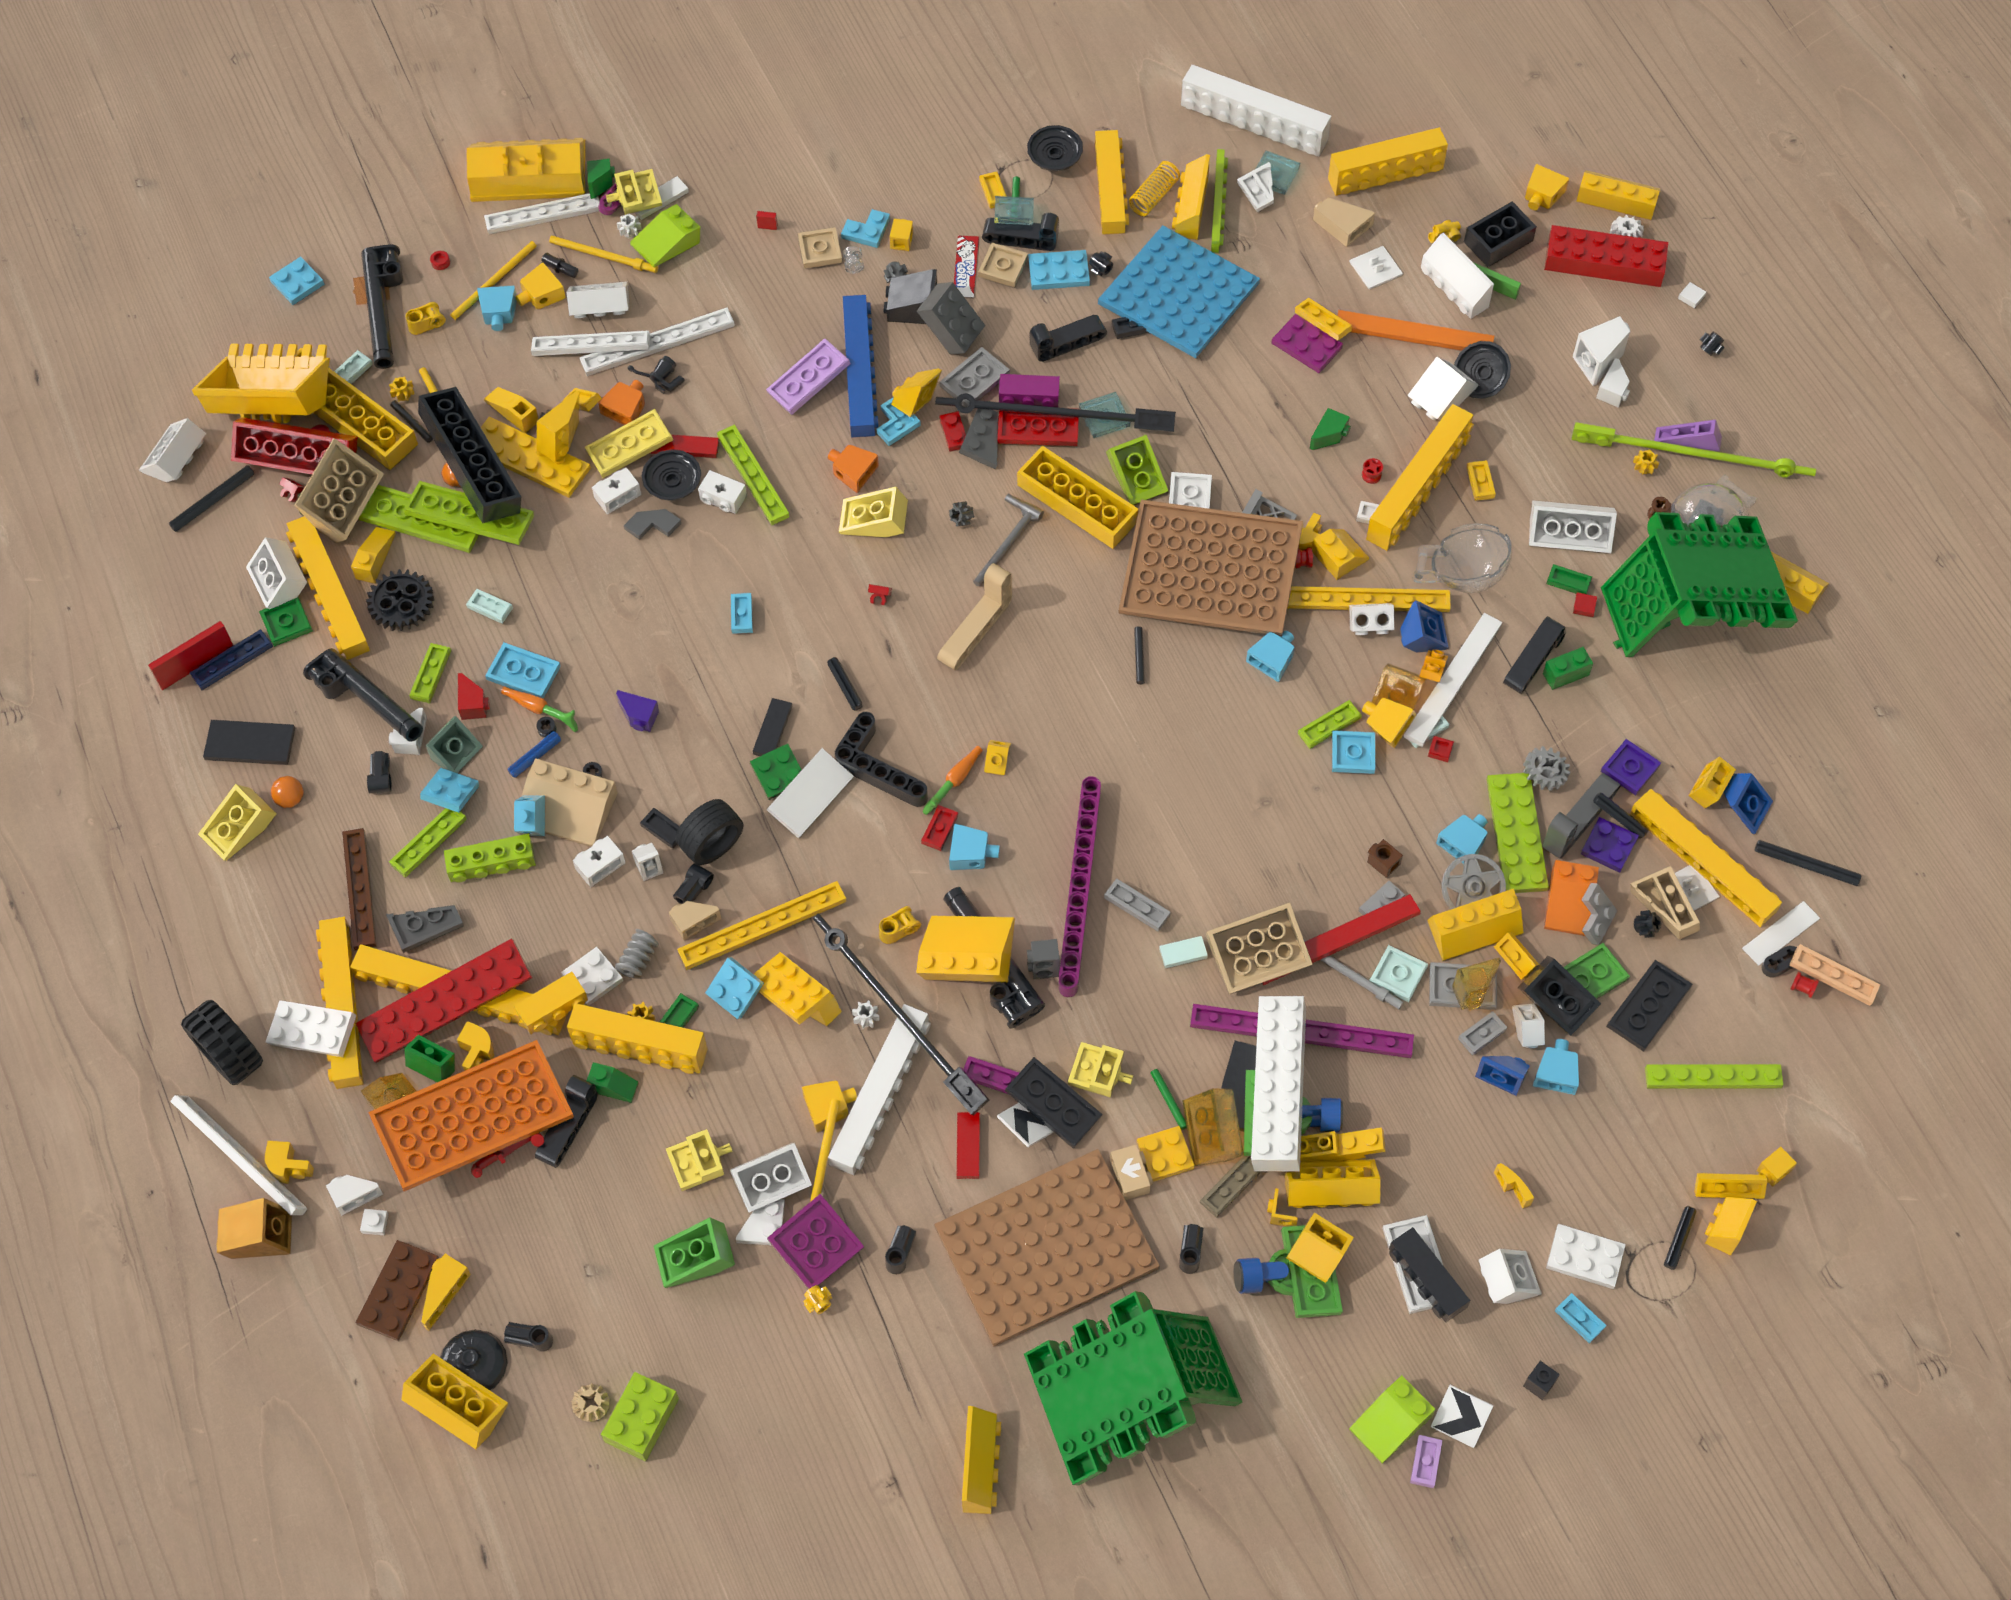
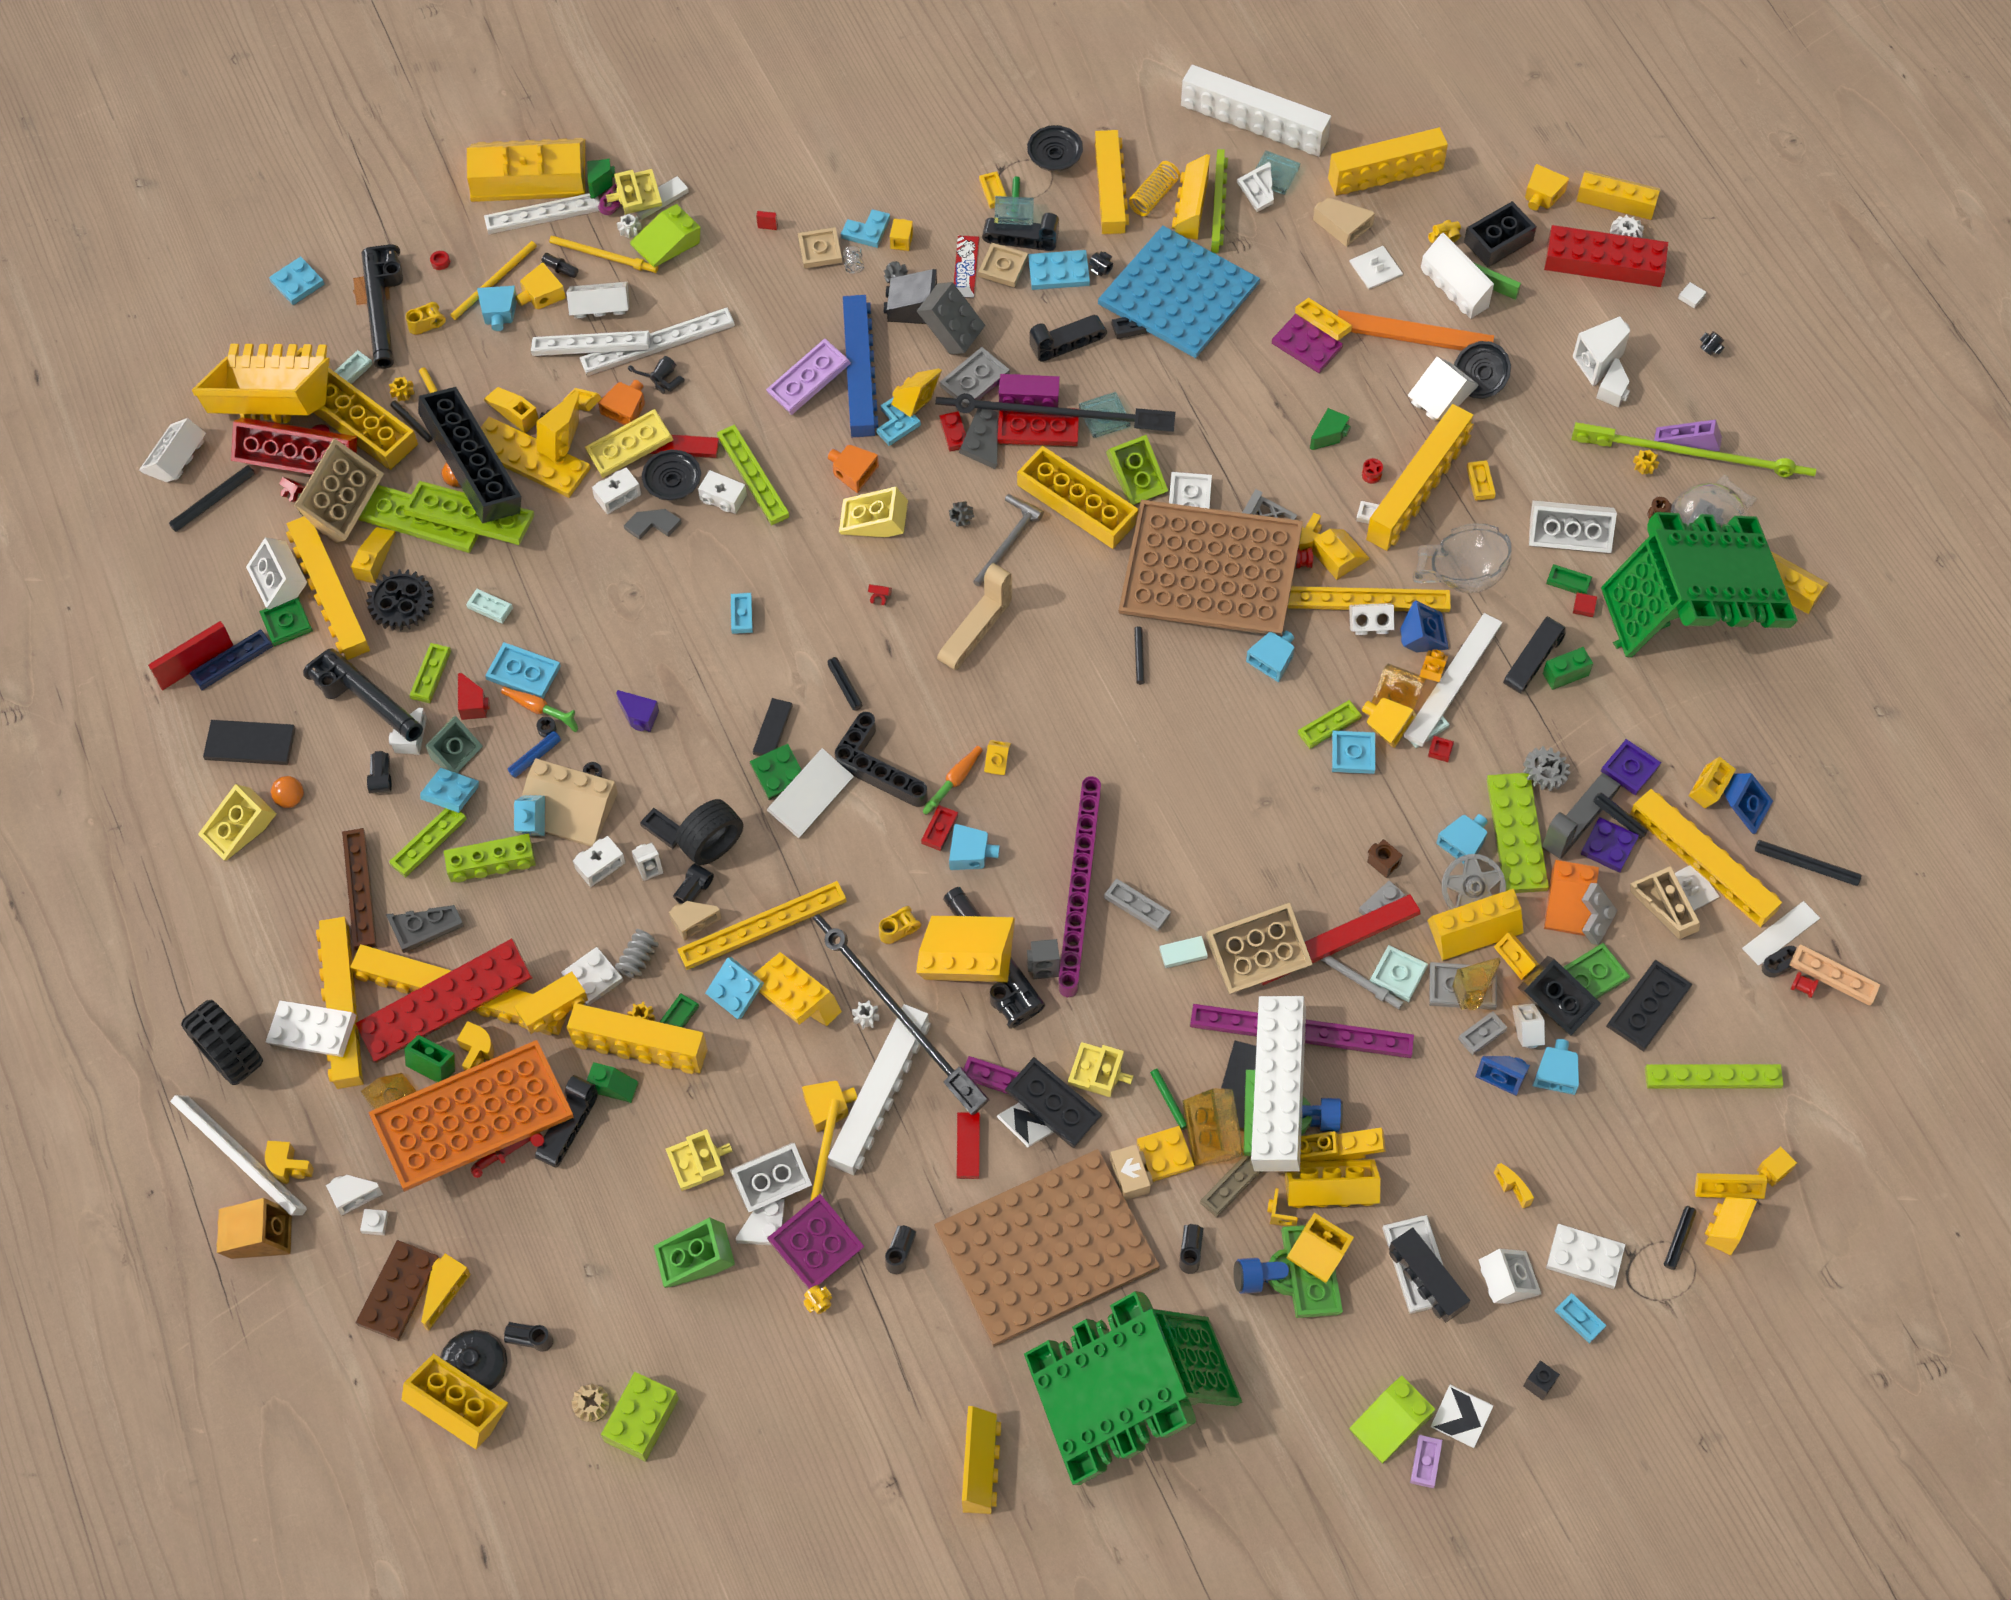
black gear [1633,910,1661,938] -> none

